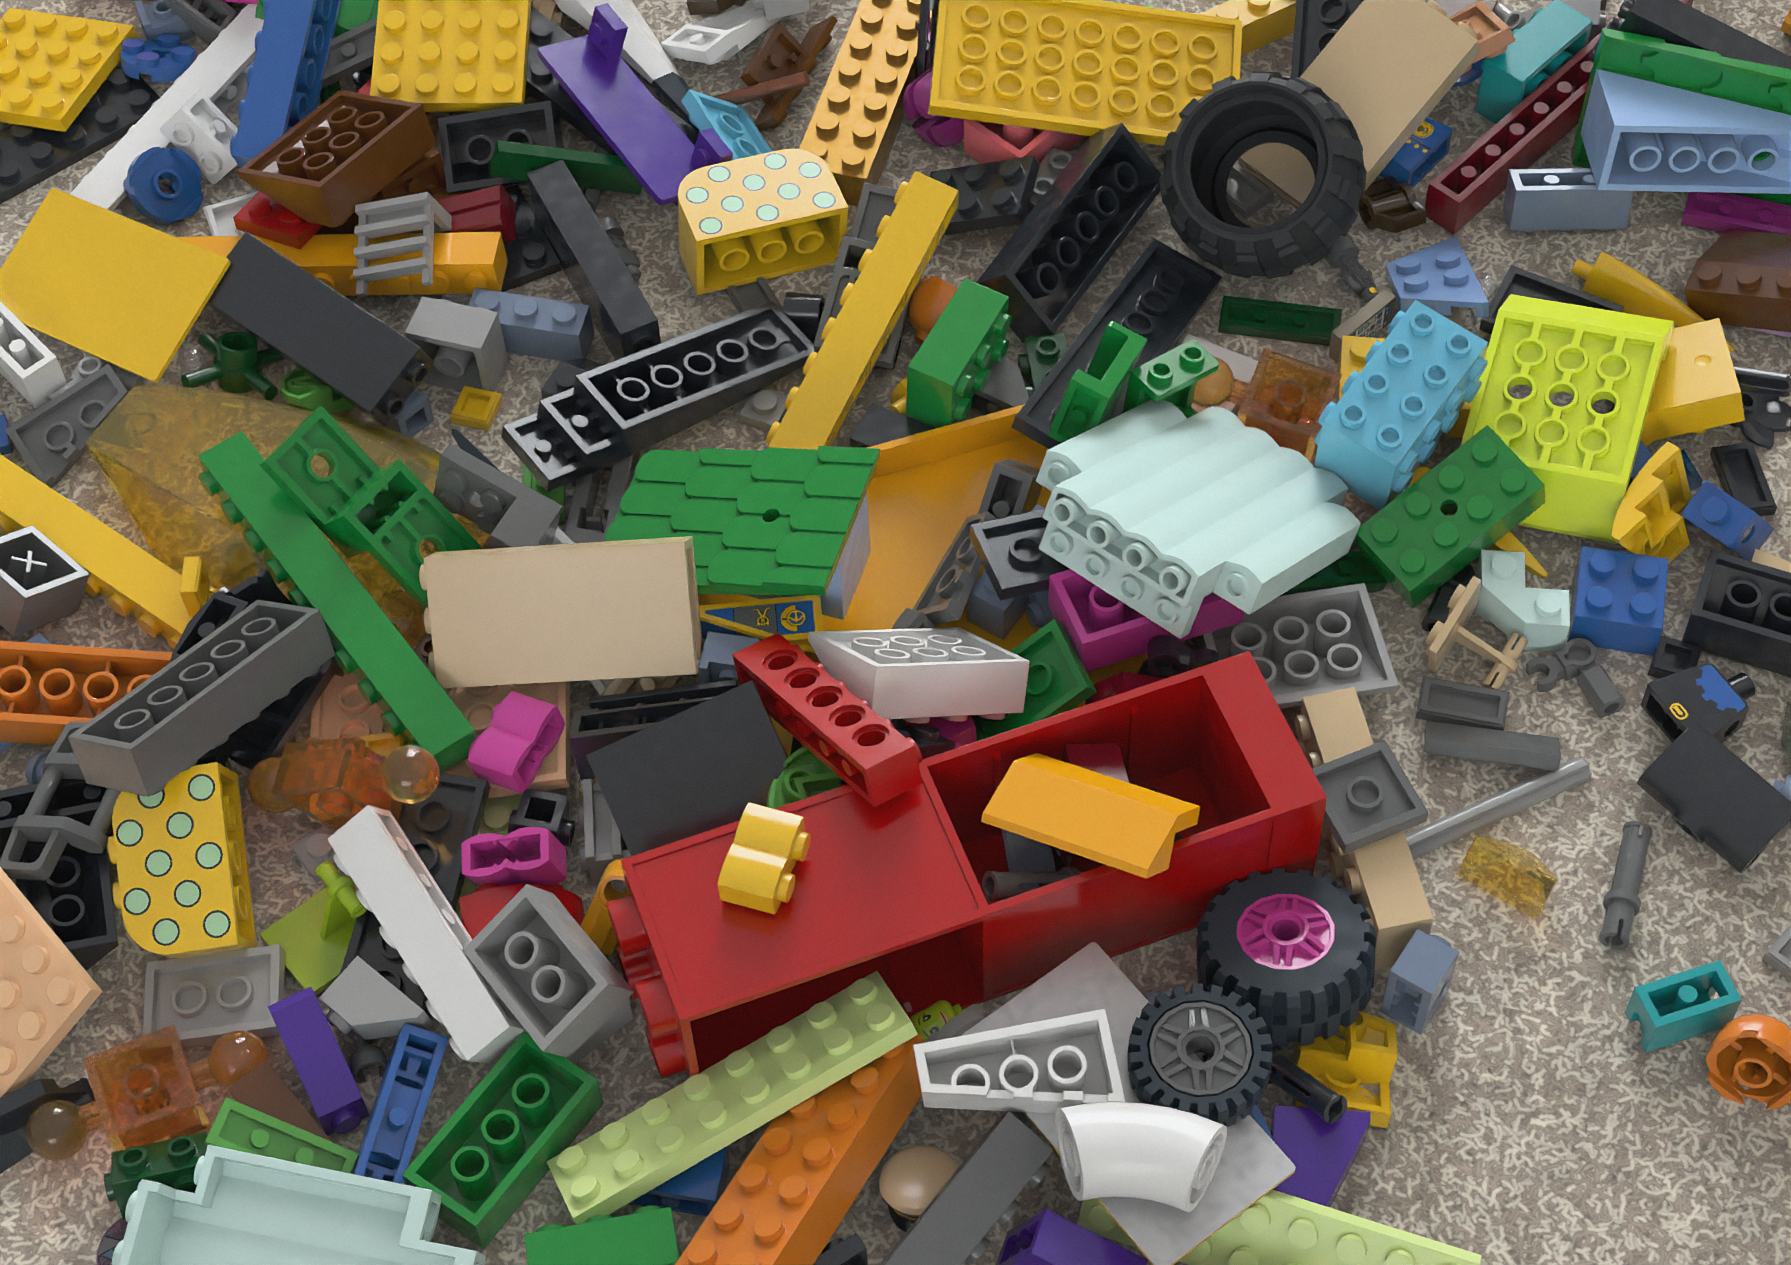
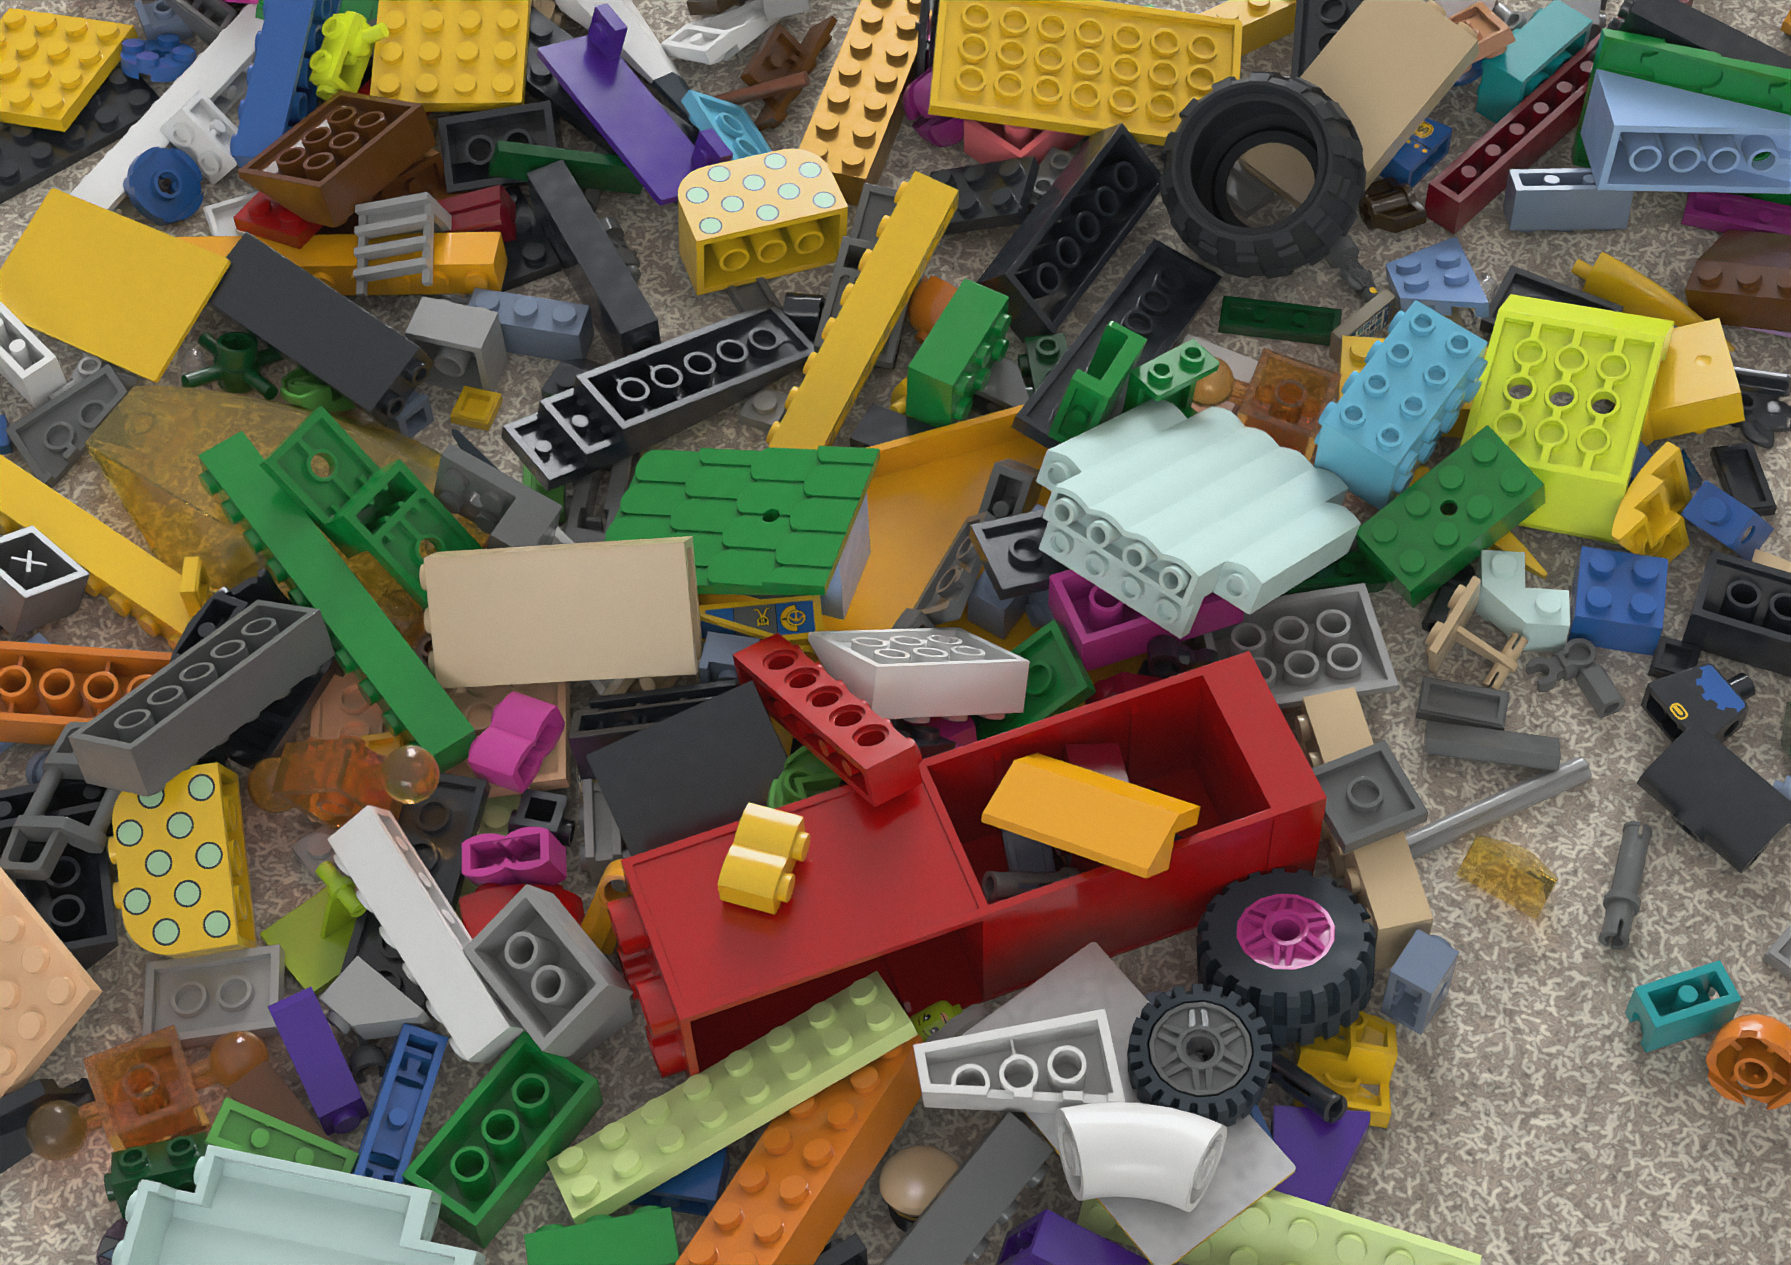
none -> neon yellow brick [309,11,389,101]

